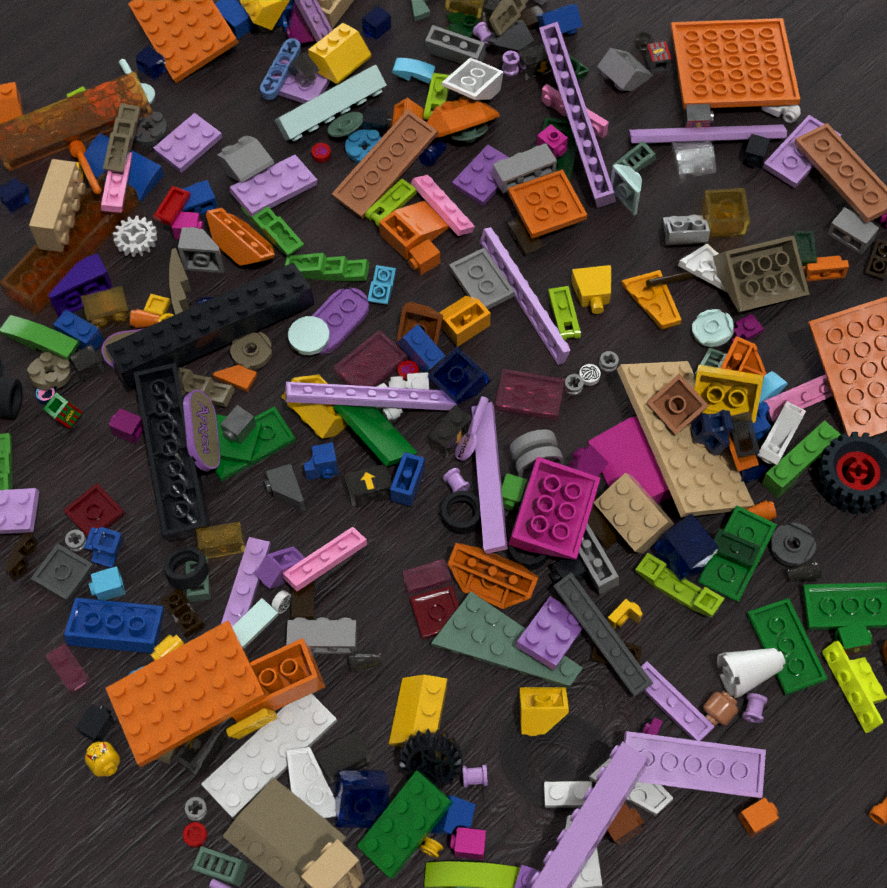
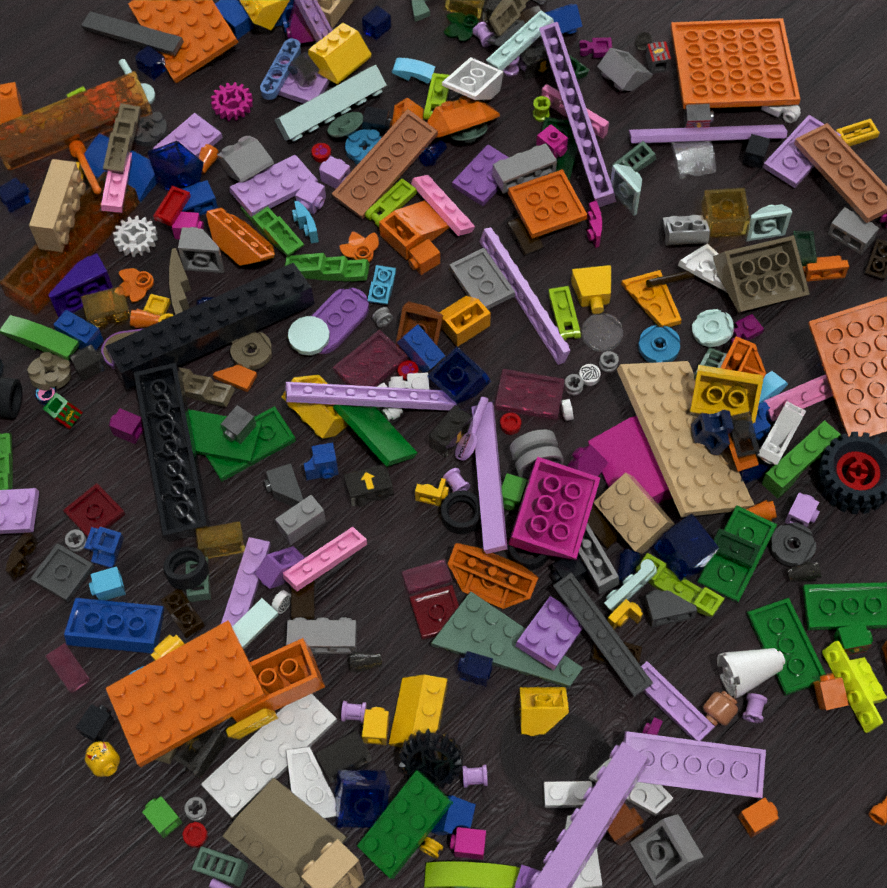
tile [183,390,220,471] -> none
blue brick [390,452,425,507] -> none
light grey brick [425,25,486,65] -> none
nougat slope [646,374,709,435] -> none
none -> dark grey tile [81,11,184,56]
none -> orange plate [115,268,154,302]
none -> bright green brick [142,796,182,839]
none -> clear blue slope [148,141,204,190]
none -> orange cone [194,144,219,175]
none -> dark pink gear [211,82,253,121]
none -> light grey brick [275,495,326,546]
none -> medium azure slope [292,201,319,244]
none -> lavender brick [295,178,326,214]
none -> lavender brick [319,156,351,189]
none -> orange plate [340,231,379,262]
none -> lavender bush [341,701,367,724]
none -> yellow brick [362,707,389,745]
none -> light grey bush [372,307,393,327]
none -> yellow bracket [415,478,449,507]
none -> clear blue brick [457,651,493,687]
none -> light aqua tile [486,10,554,71]
none -> red tile [500,413,521,435]
none -> lime bush [533,96,551,122]
none -> white tile [561,399,574,421]
none -> magenta plate [579,37,612,58]
none -> clear tile [582,313,623,352]
none -> dark pink slope [586,201,602,248]
none -> light aqua plate [605,559,657,612]
none -> clear blue cone [618,549,641,583]
none -> light grey slope [630,814,703,886]
none -> dark azure plate [638,325,680,363]
none -> dark grey slope [644,590,697,628]
none -> light aqua slope [745,204,792,241]
none -> lavender brick [785,493,820,527]
none -> orange brick [813,674,849,710]
none -> yellow tile [836,119,880,146]

